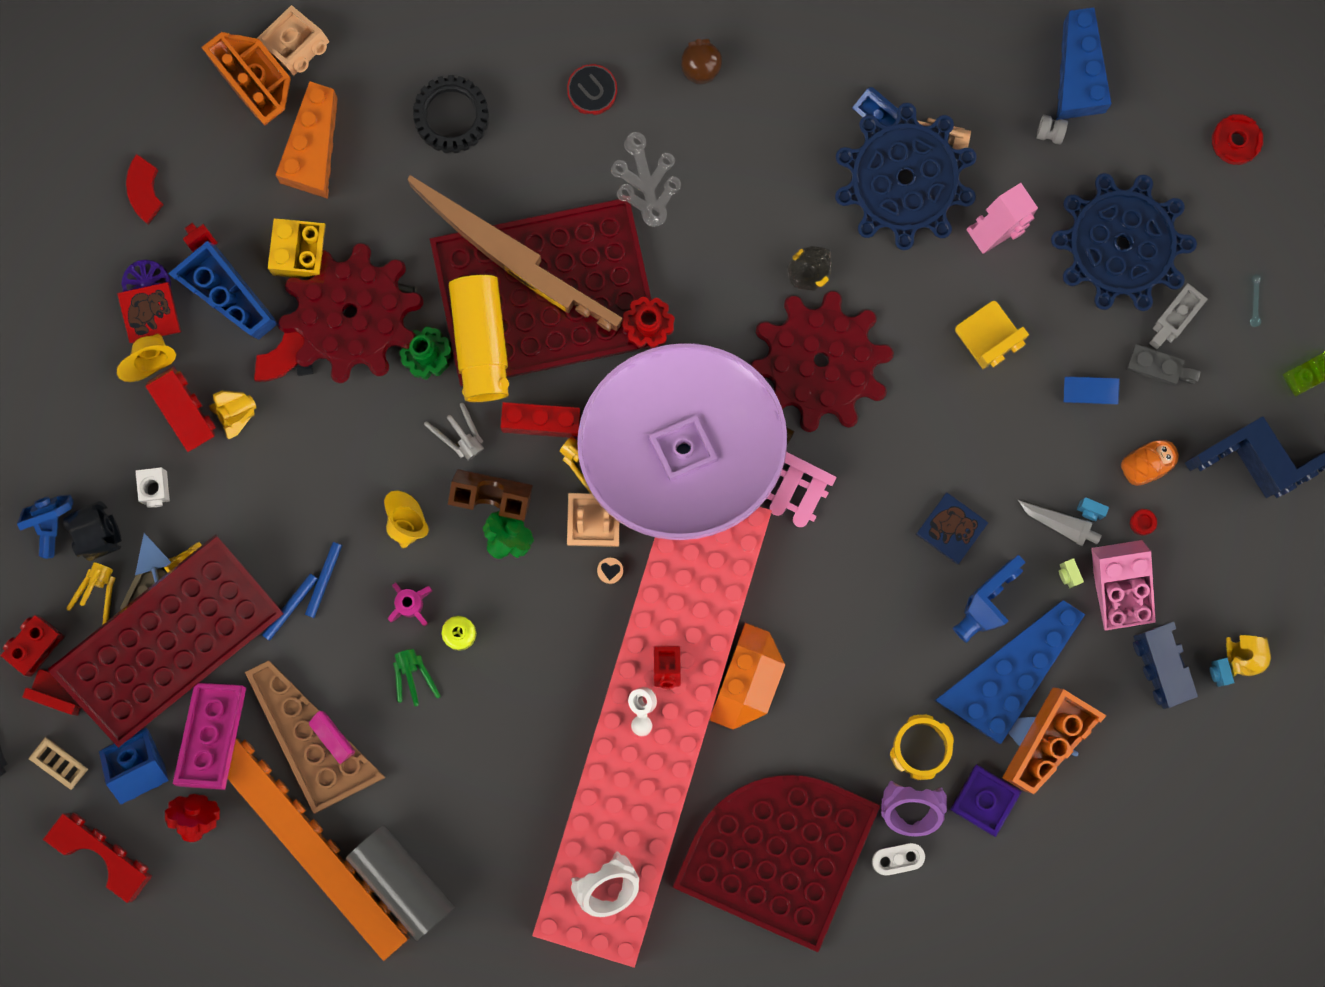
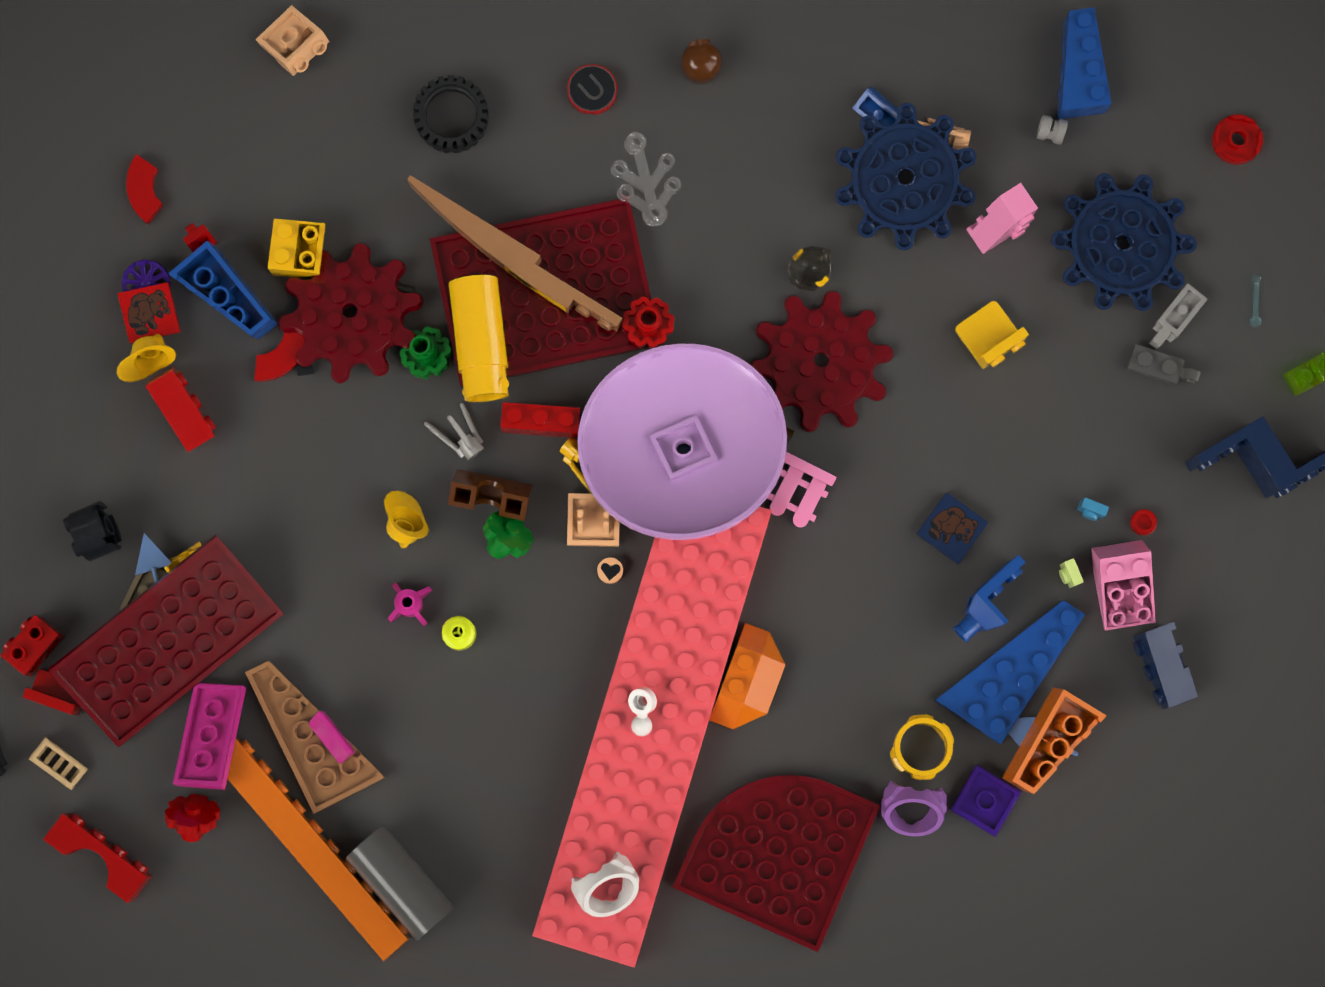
blue piece [17,495,74,559] -> none
yellow plant [66,562,116,625] -> none
blue slope [99,727,169,804] -> none
white brick [136,467,170,508] -> none
orange wedge [202,32,291,126] -> none
yellow brick [209,390,256,439] -> none
blue bar [261,573,318,641] -> none
orange wedge [276,81,338,199] -> none
blue bar [305,542,343,618] -> none
green plant [393,649,440,706] -> none
red bracket [654,646,681,689] -> none
white plate [872,843,925,875] -> none
light grey bar [1018,500,1102,546] -> none
blue slope [1064,377,1120,404] -> none
orange piece [1121,440,1179,486] -> none
dark azure plate [1210,658,1234,687] -> none
yellow helmet [1226,635,1271,676] -> none

